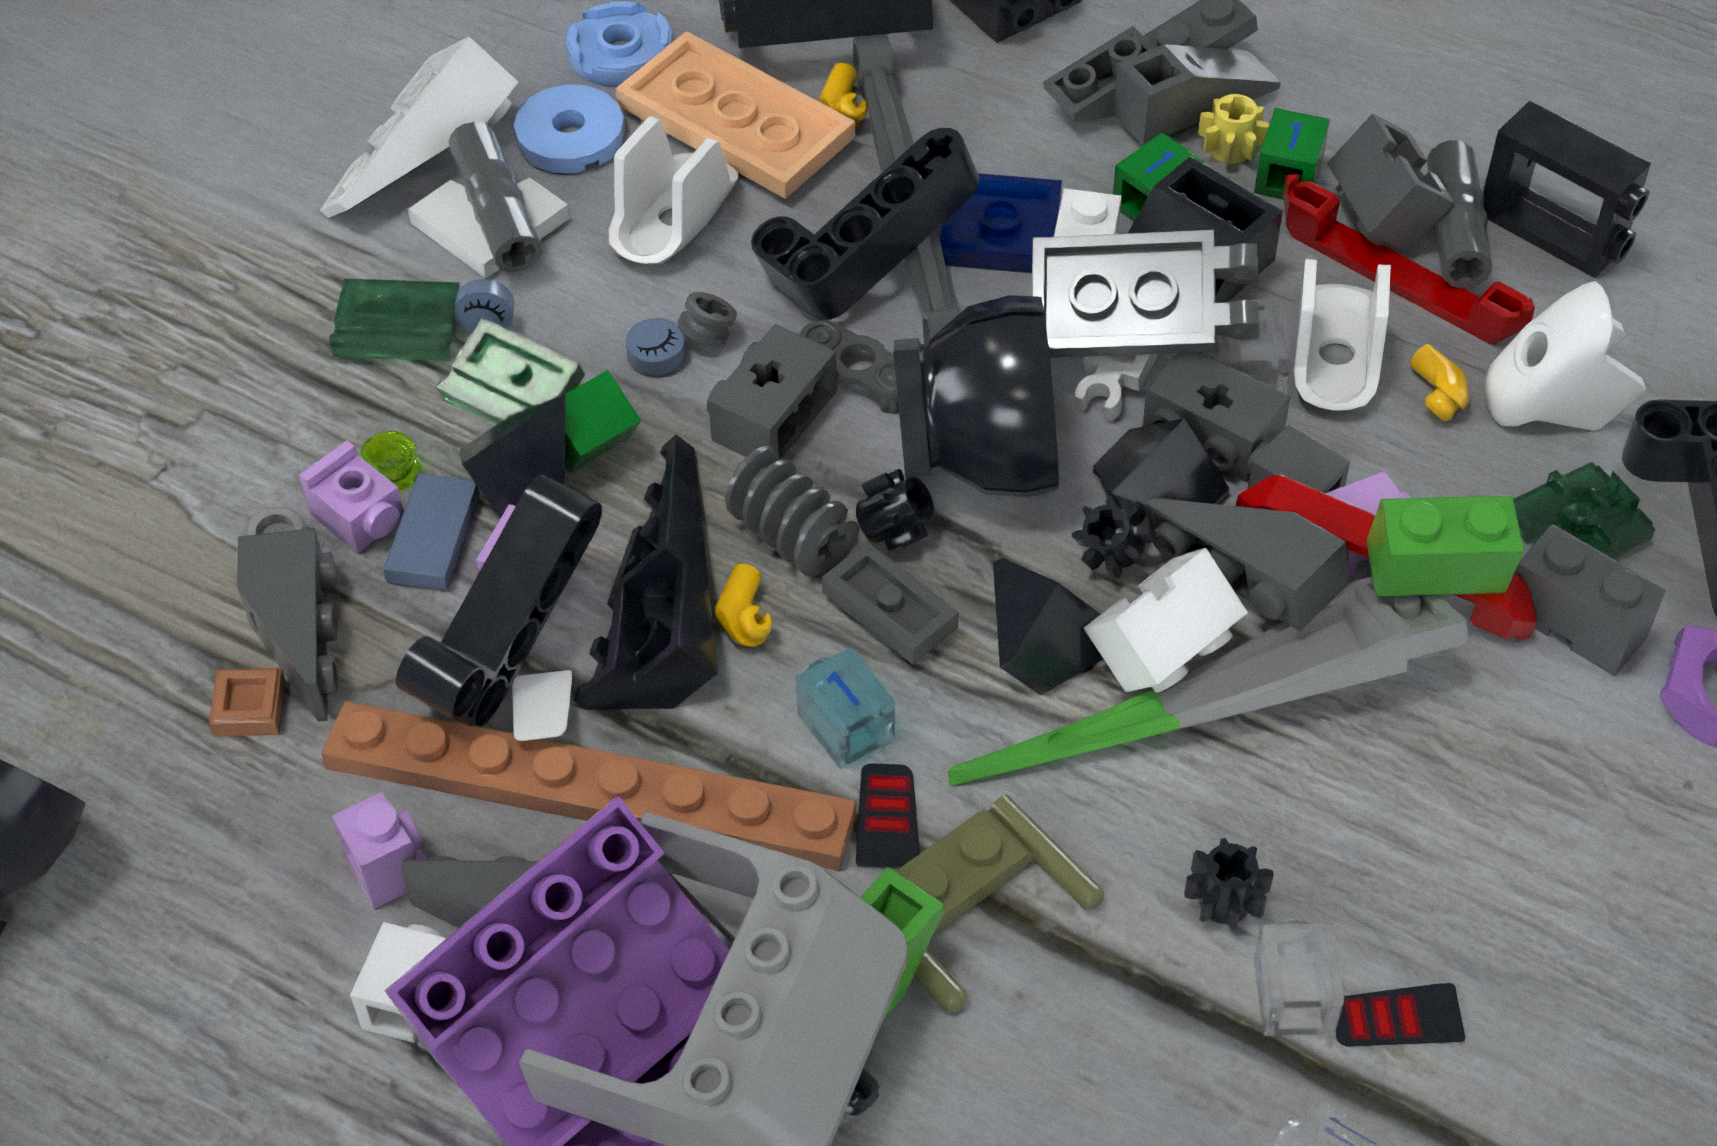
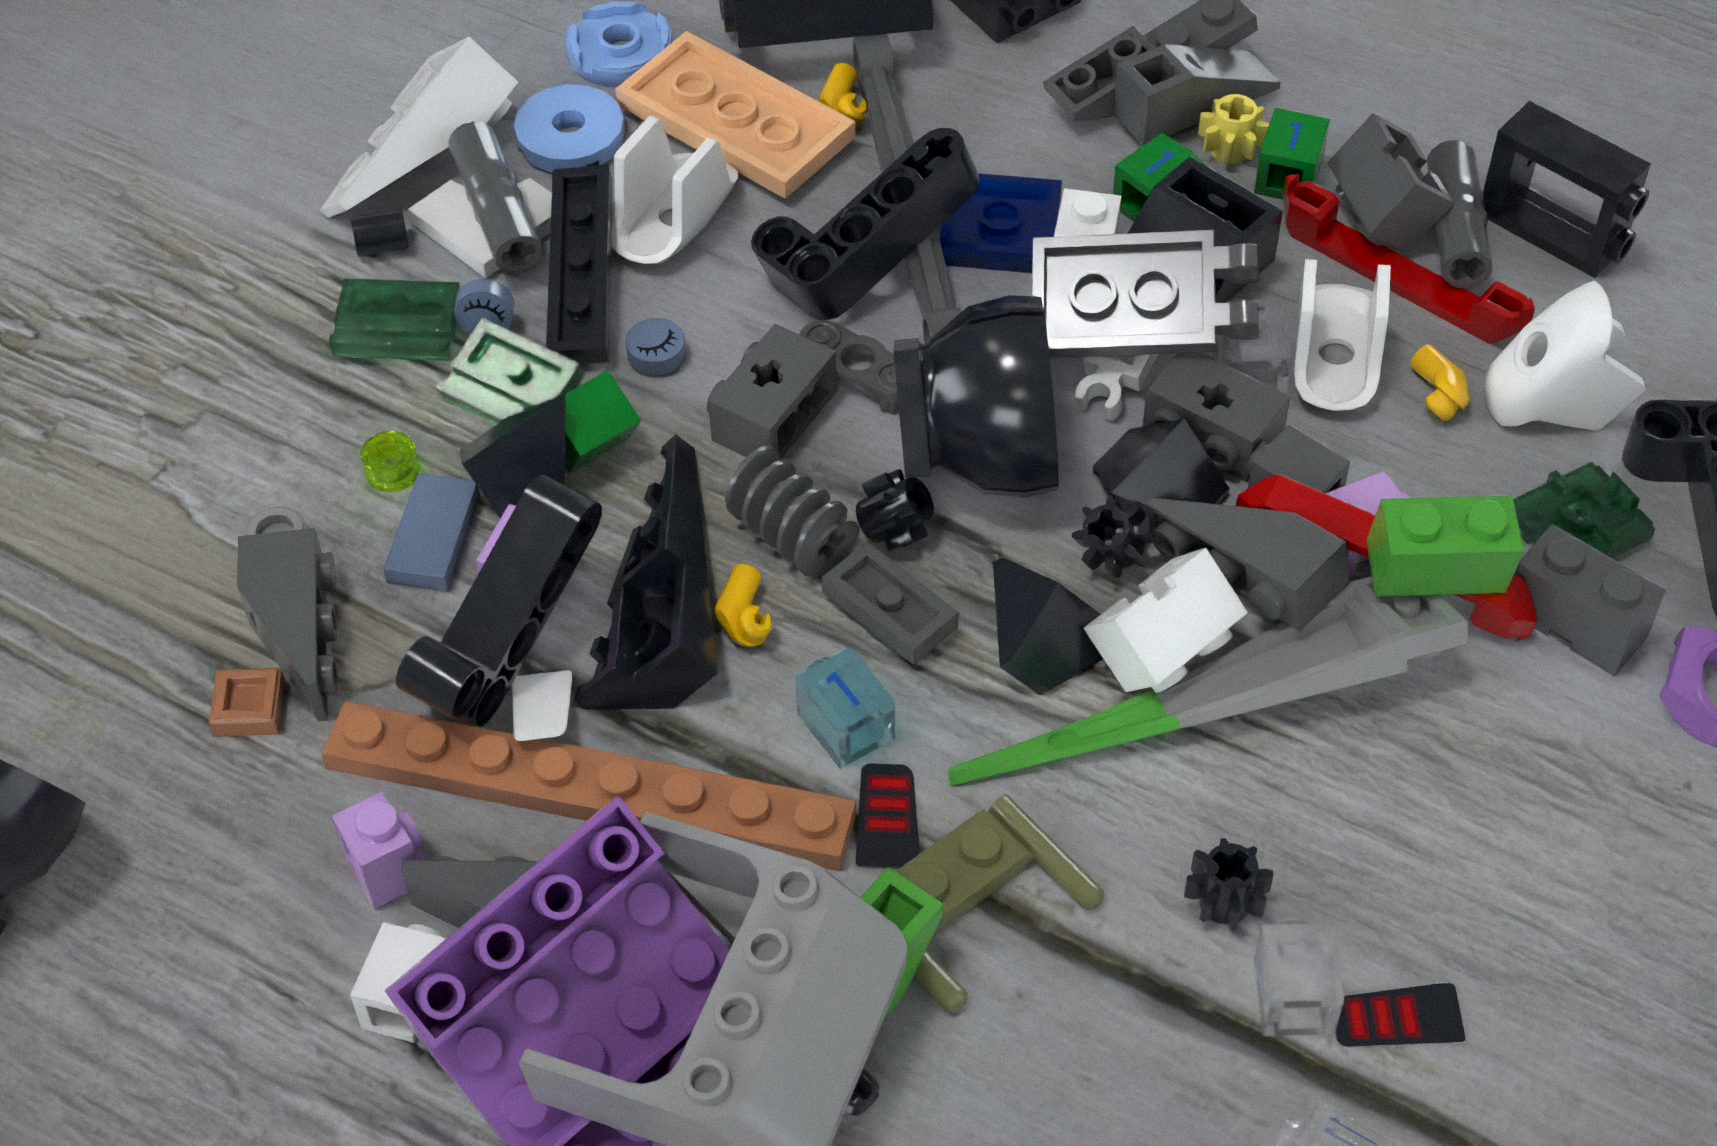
lavender brick [299,440,404,554] -> none
dark grey bush [677,292,737,346] -> none
none -> black hinge [351,209,409,257]
none -> black plate [546,165,613,366]

